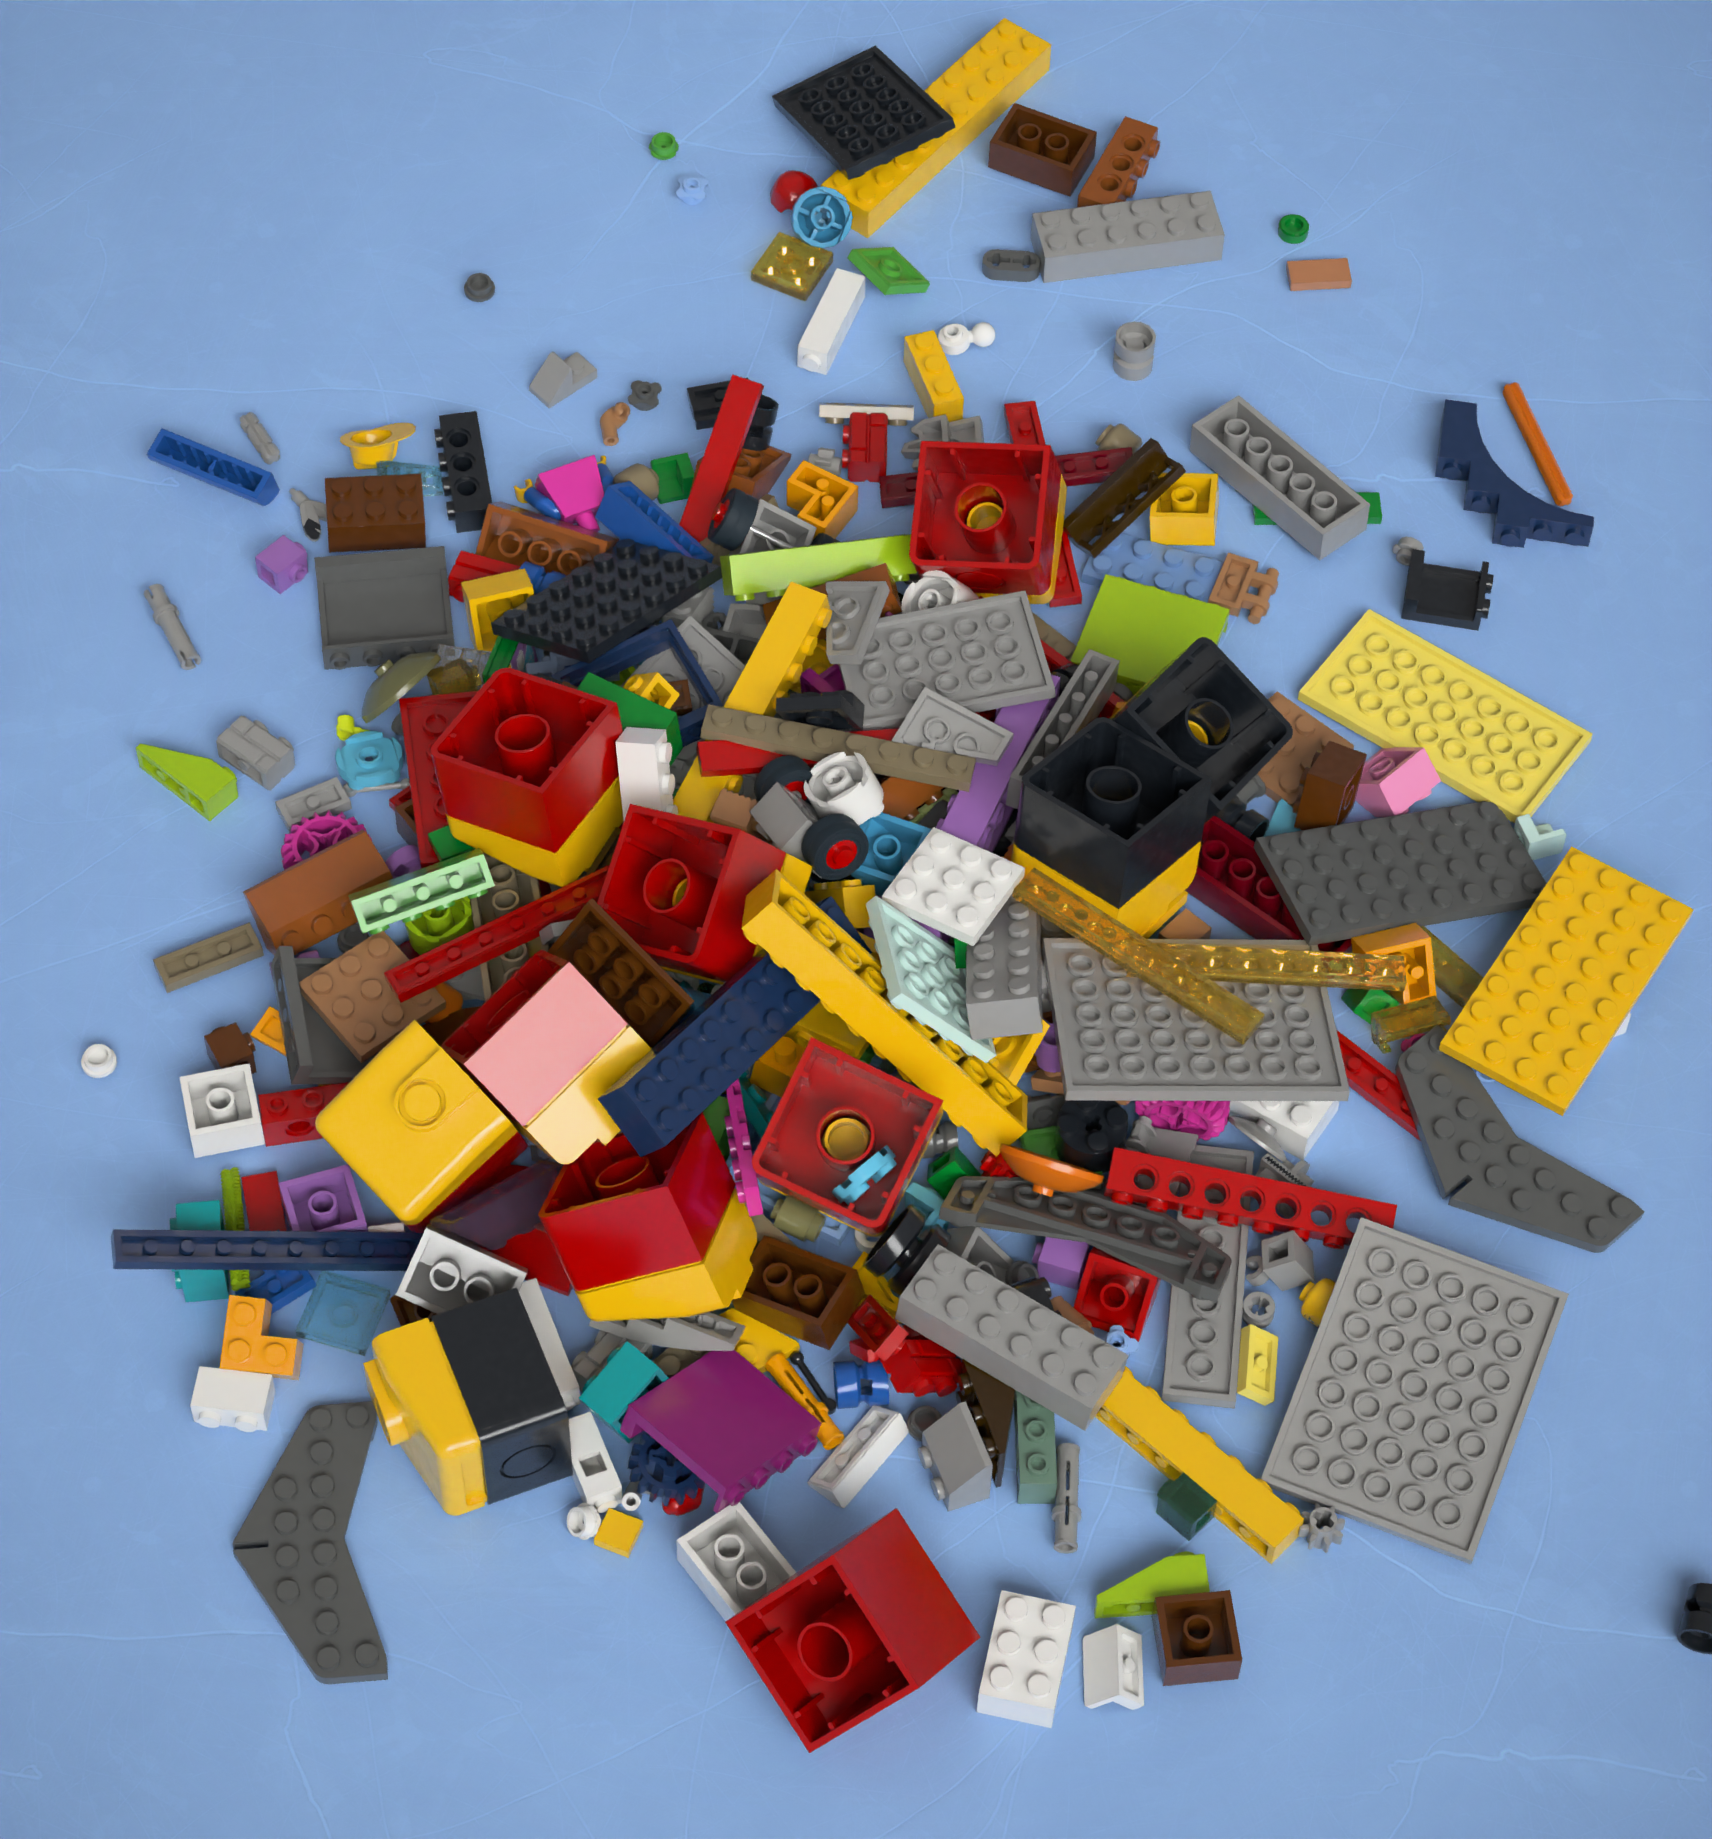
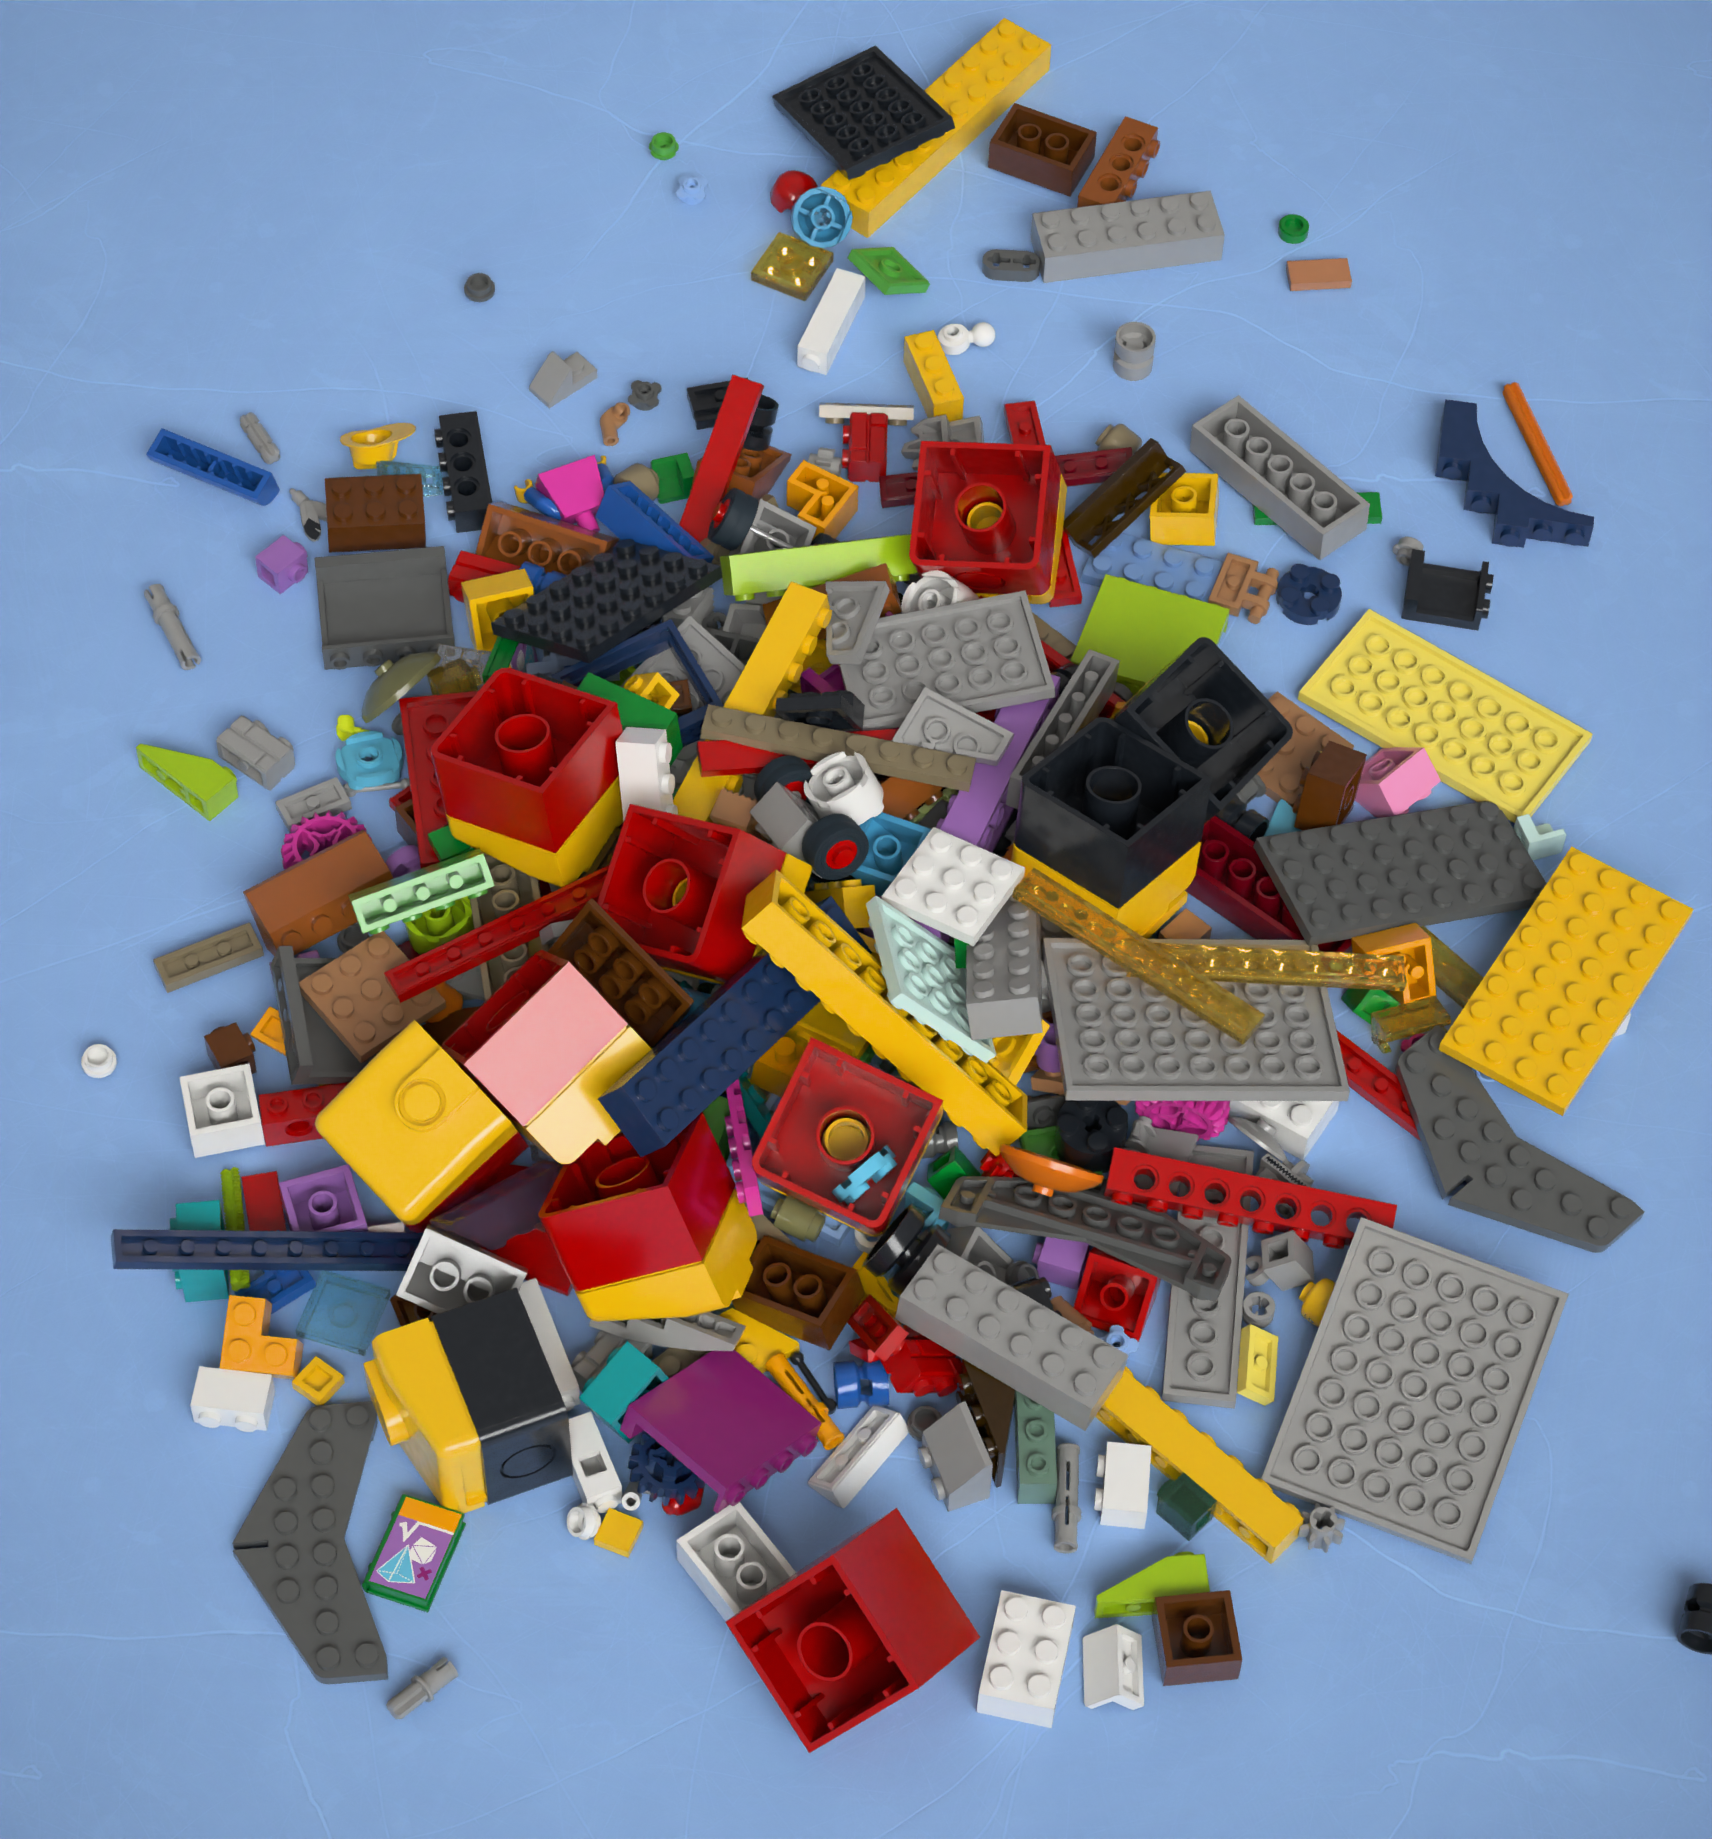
none -> yellow plate [292,1356,345,1406]
none -> piece [362,1494,466,1613]
none -> light grey axle [386,1657,458,1719]
none -> white brick [1094,1441,1152,1529]
none -> dark blue plate [1276,564,1342,625]

